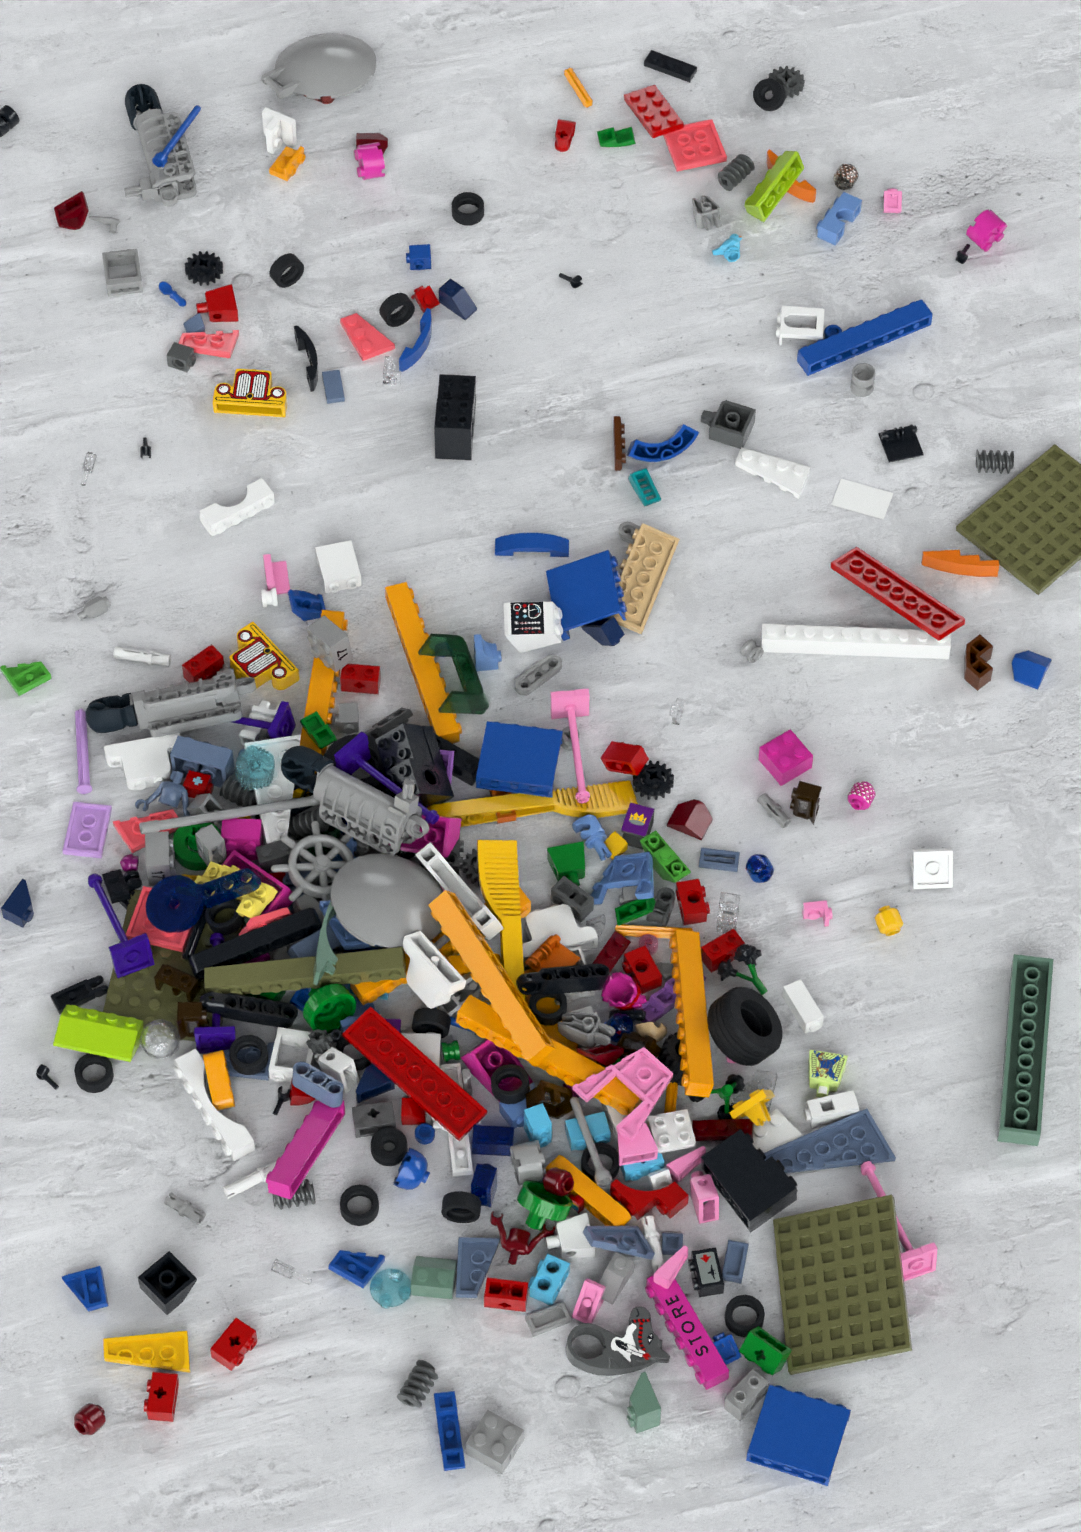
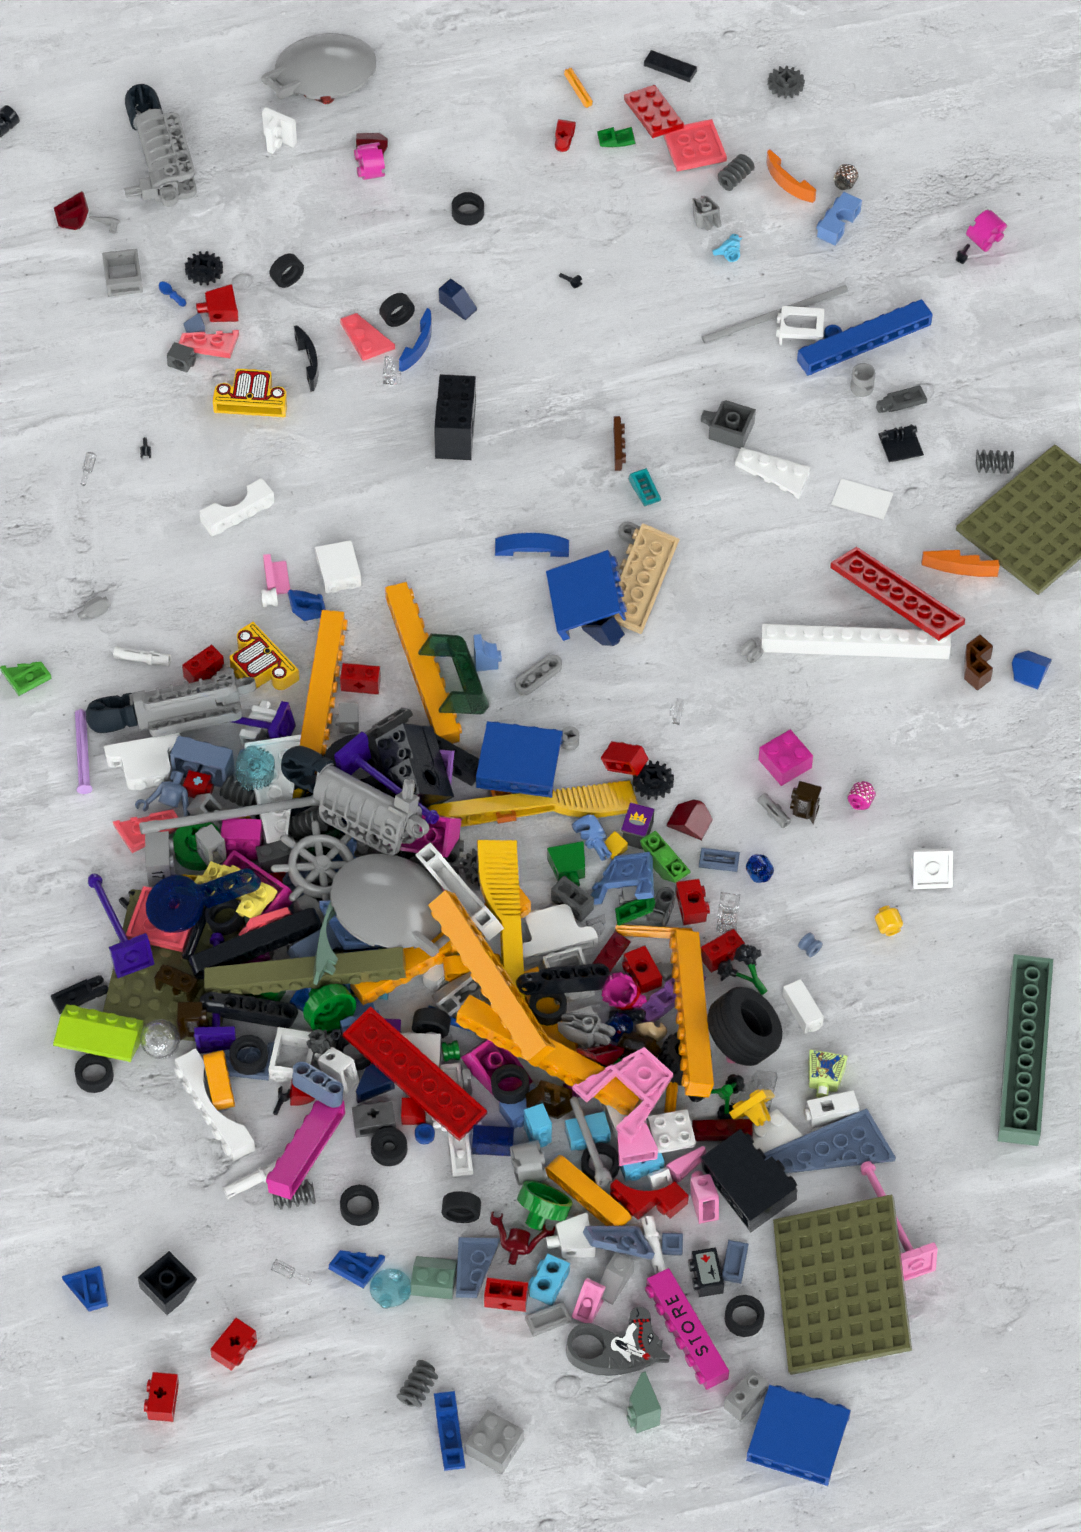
dark blue slope [1,878,34,928] -> none
black hand [36,1064,59,1090] -> none
lavender tile [63,802,112,858] -> none
dark red head [74,1403,106,1435] -> none
black hinge [102,869,142,904] -> none
yellow wing [103,1331,190,1373] -> none
magenta plate [120,854,139,872] -> none
blue piece [152,105,201,167] -> none
light grey pin [164,1193,206,1225] -> none
light orange bracket [269,146,306,181] -> none
green slope [300,711,337,749] -> none
light grey brick [307,616,353,672] -> none
sand blue tile [322,370,345,404] -> none
blue cylinder [393,1148,430,1190] -> none
white brick [403,931,466,1009] -> none
blue brick [406,244,431,270] -> none
red bracket [411,285,440,313] -> none
clear blue brick [471,1163,497,1208] -> none
slope [504,601,563,653] -> none
orange hinge [525,934,581,972] -> none
dark red head [543,1167,574,1197] -> none
bright pink tile [551,688,590,803] -> none
red tile [568,1194,584,1214] -> none
blue brick [627,424,699,462] -> none
clear pink piece [639,934,658,955] -> none
bright pink slope [653,1245,688,1289] -> none
blue bracket [712,1332,742,1365] -> none
green brick [739,1326,792,1376] -> none
lime slope [744,151,804,222] -> none
black tyre [753,78,786,111] -> none
bright pink bracket [802,900,832,927] -> none
bright pink bracket [883,188,902,213] -> none
none -> light grey piece [702,285,848,343]
none -> sand blue wheel [798,932,823,958]
none -> dark grey hinge [876,385,927,413]

